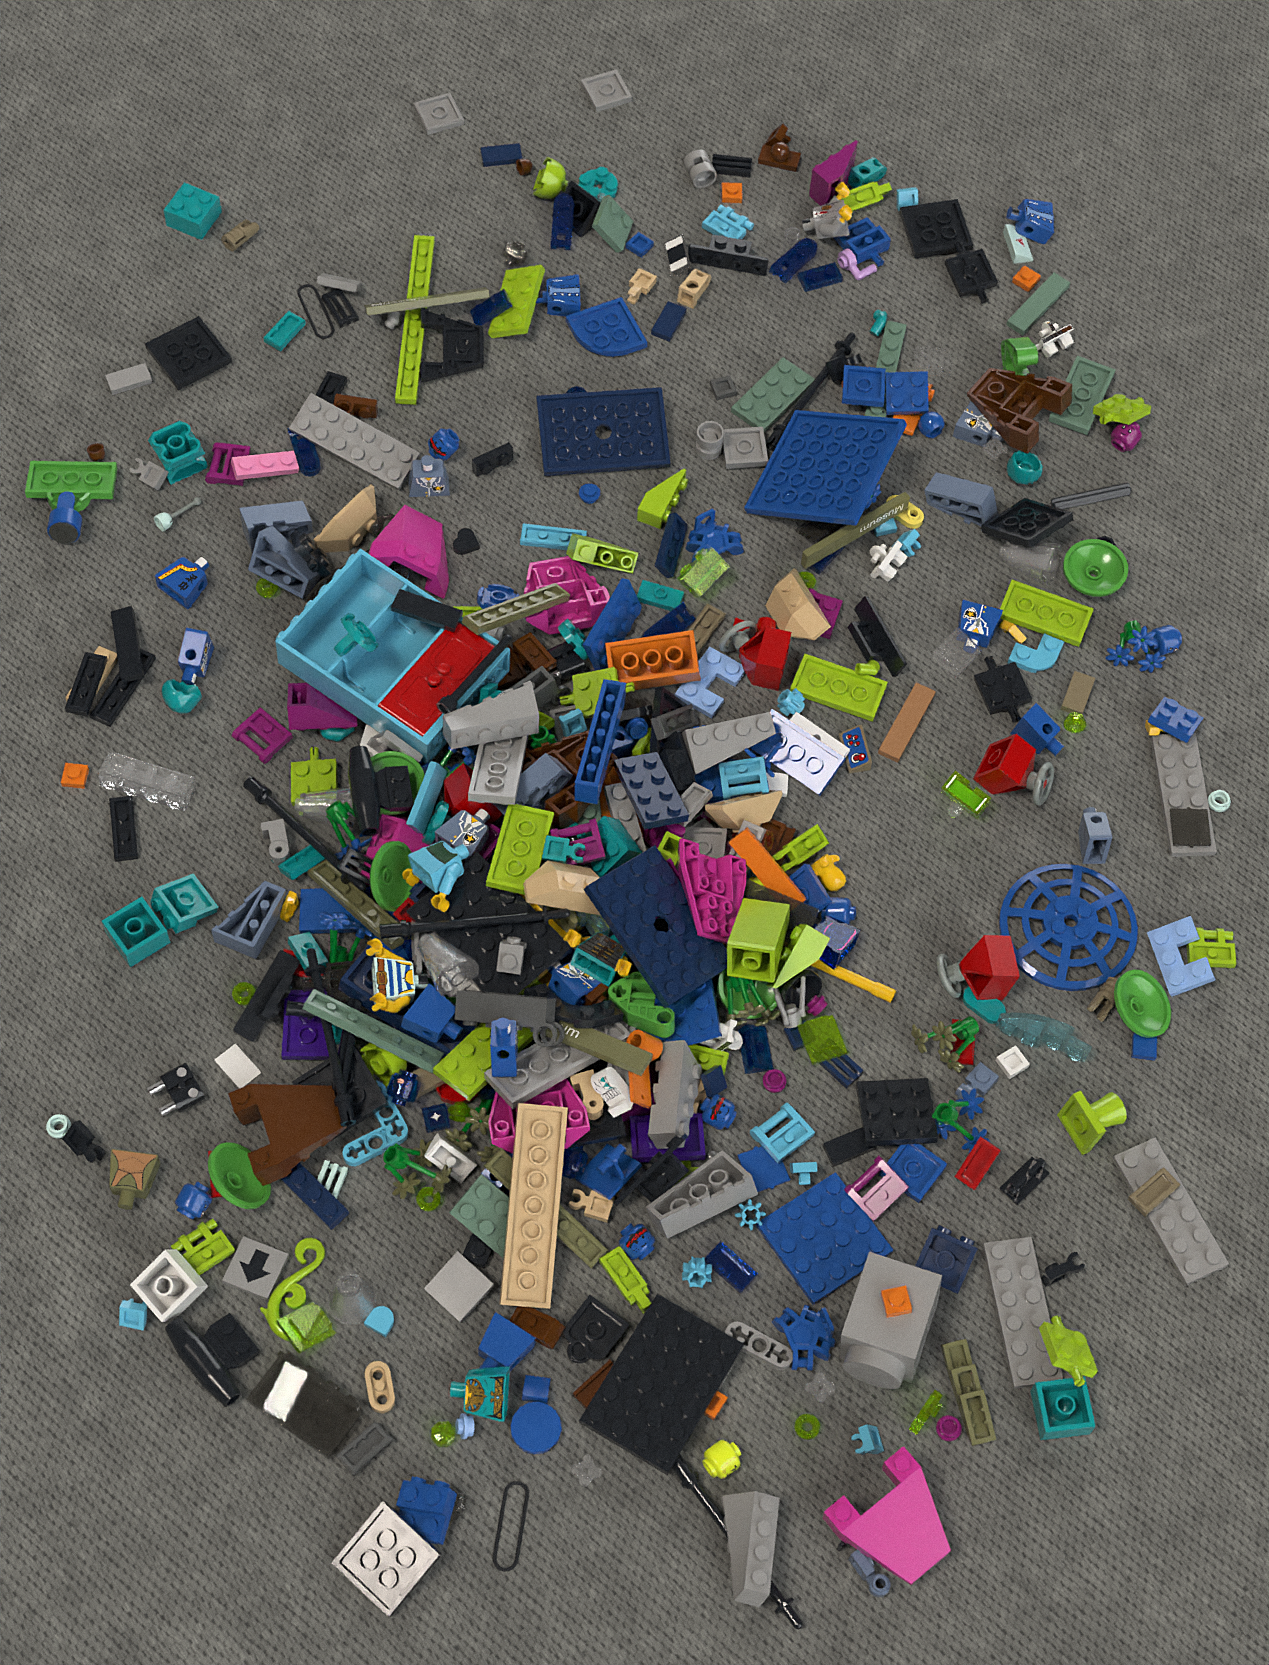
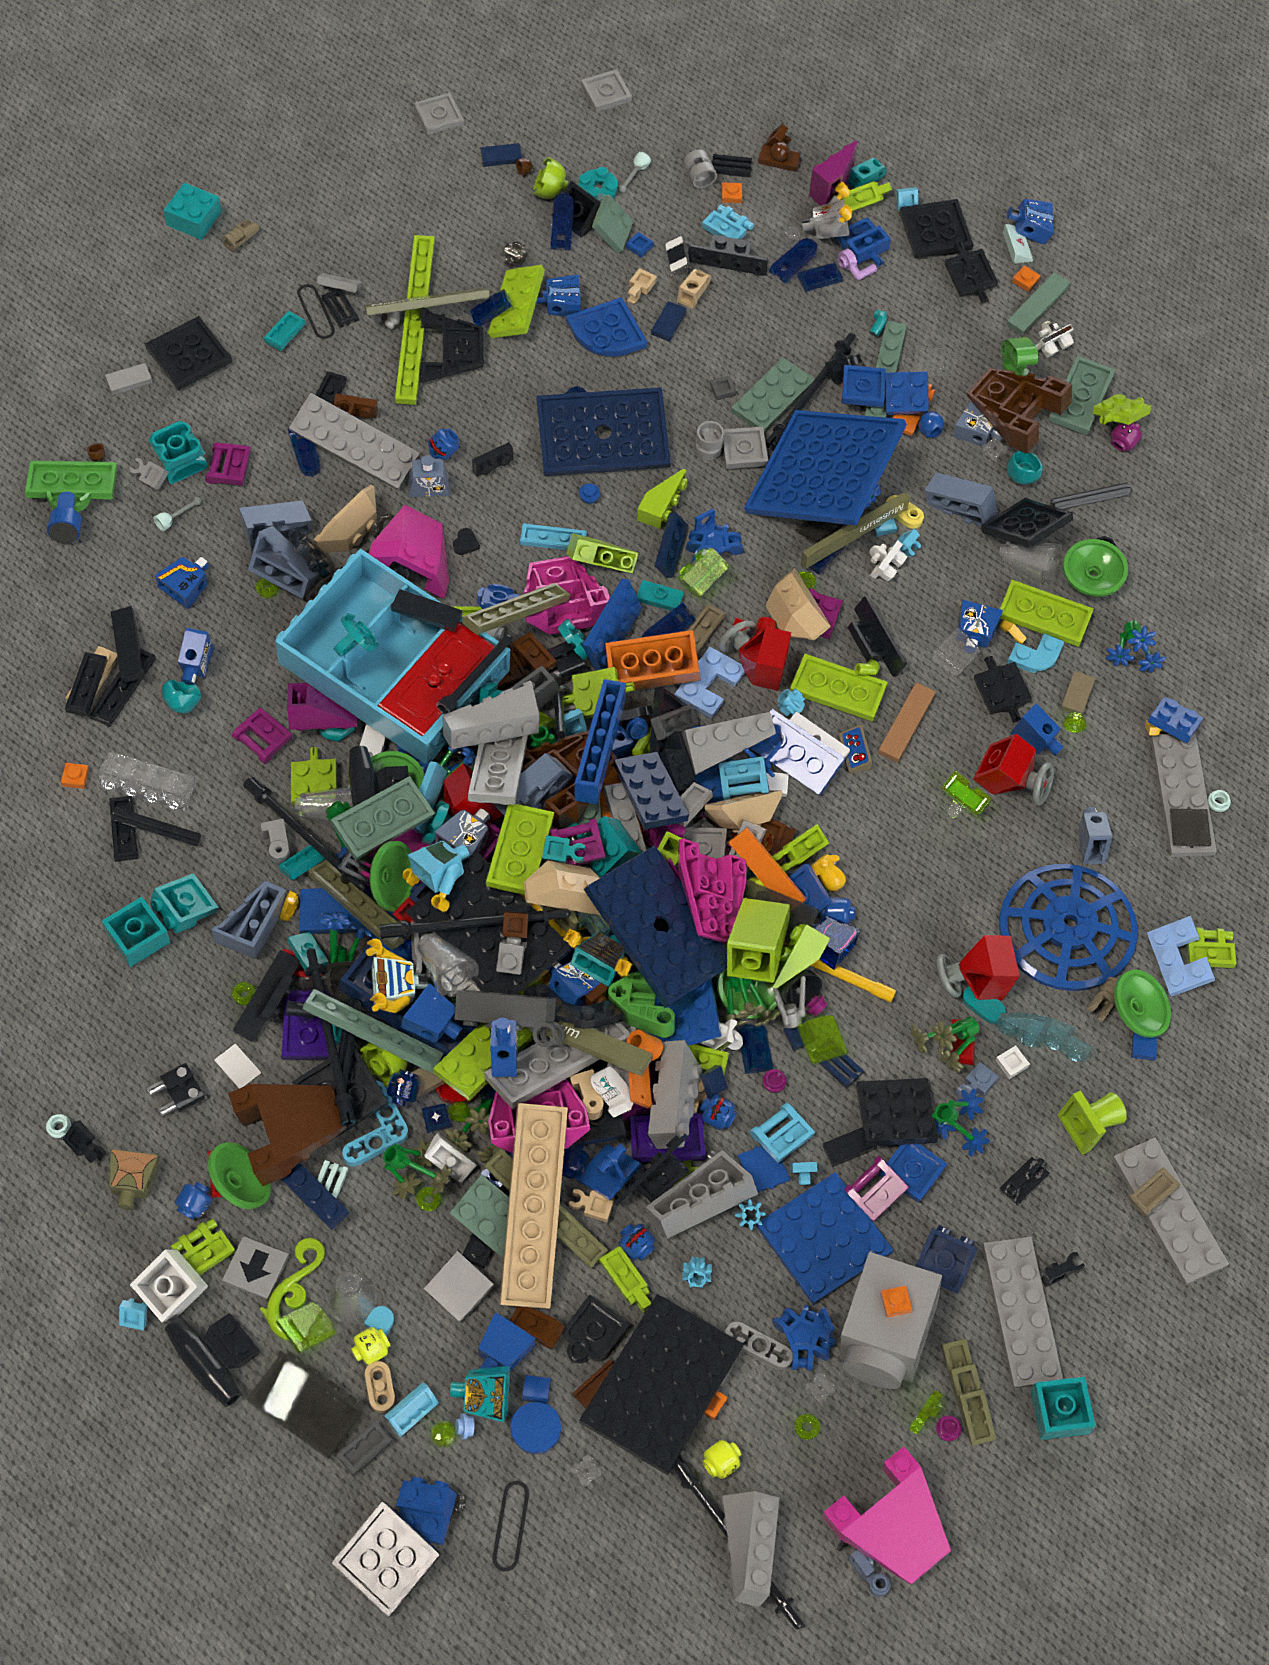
bright pink plate [231,451,299,480] -> none
light grey tile [367,730,423,763] -> none
clear blue plate [705,1241,758,1294] -> none
medium azure tile [851,1424,884,1454] -> none
red tile [954,1137,1001,1190] -> none
lime plate [1039,1315,1098,1386] -> none
blue head [1148,625,1182,656] -> none
none -> black axle [111,807,201,846]
none -> sand green plate [330,776,435,861]
none -> neon yellow head [351,1327,390,1365]
none -> medium azure plate [384,1382,439,1437]
none -> reddish brown plate [502,911,528,938]
none -> black bar [554,692,565,739]
none -> hinge [618,152,651,193]

